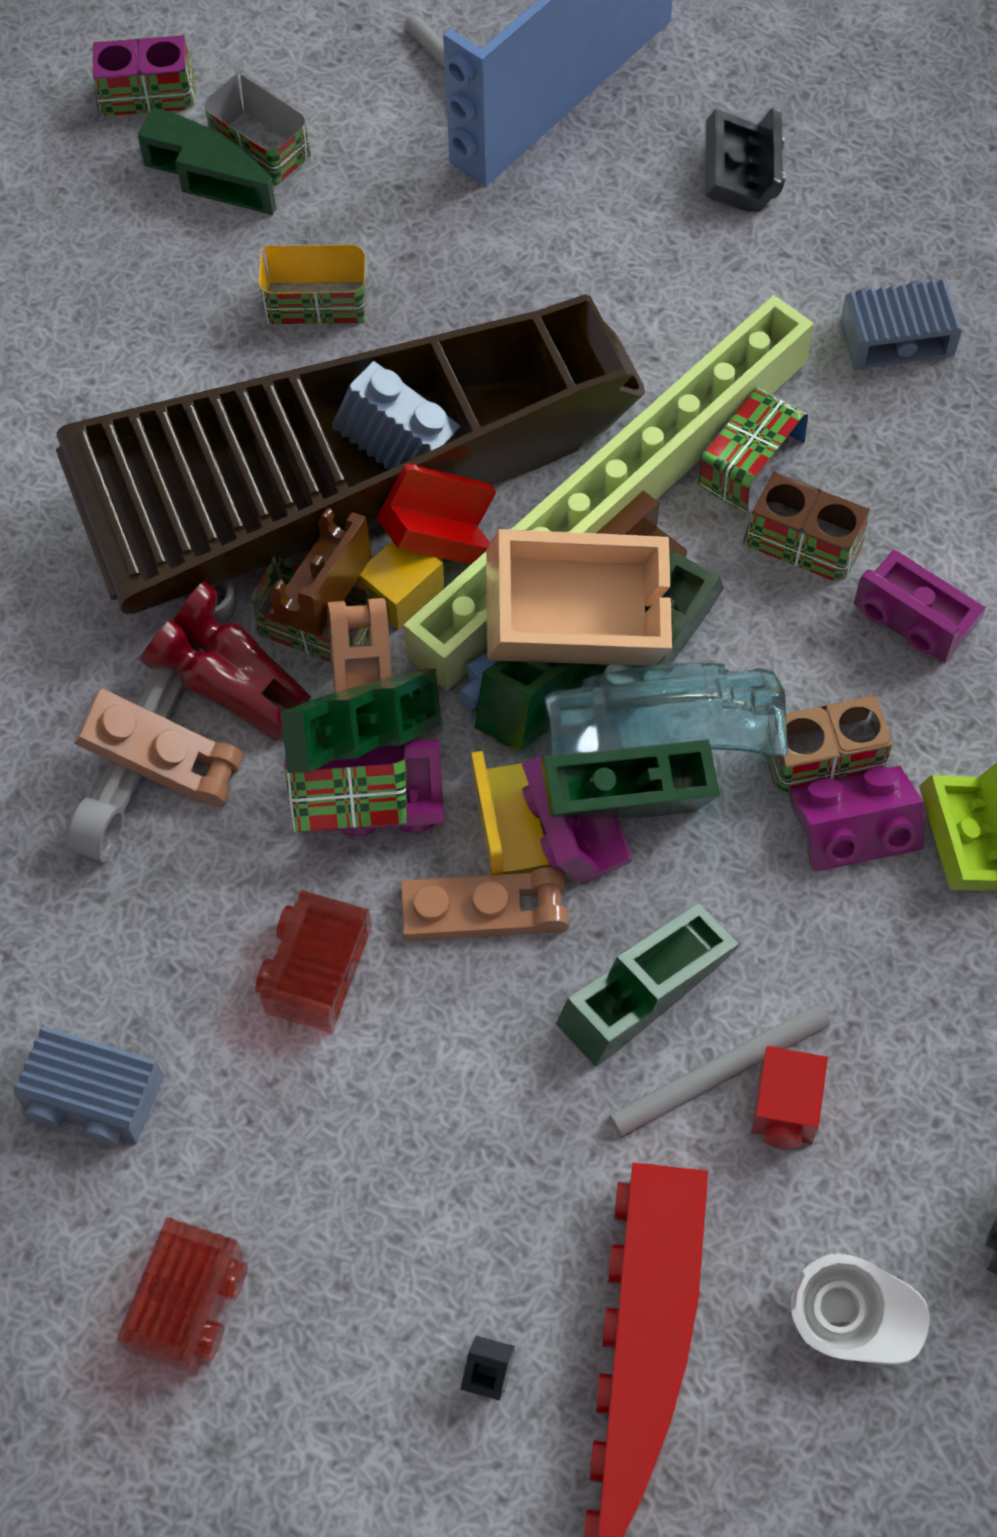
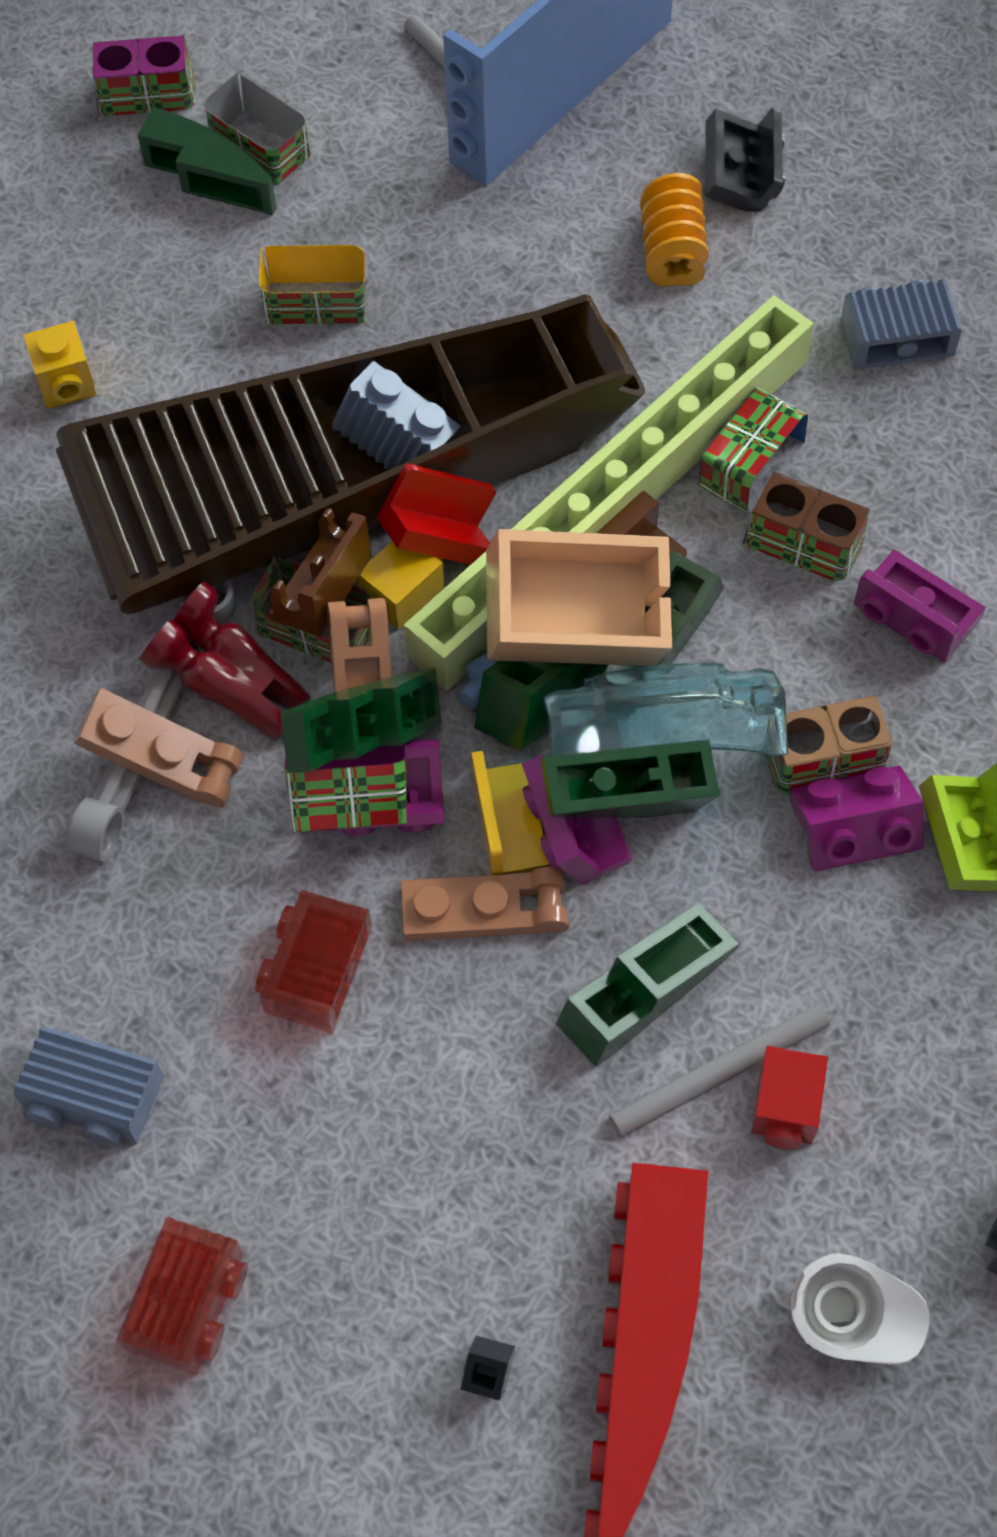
none -> yellow brick [23,321,97,409]
none -> light orange piece [640,173,709,286]

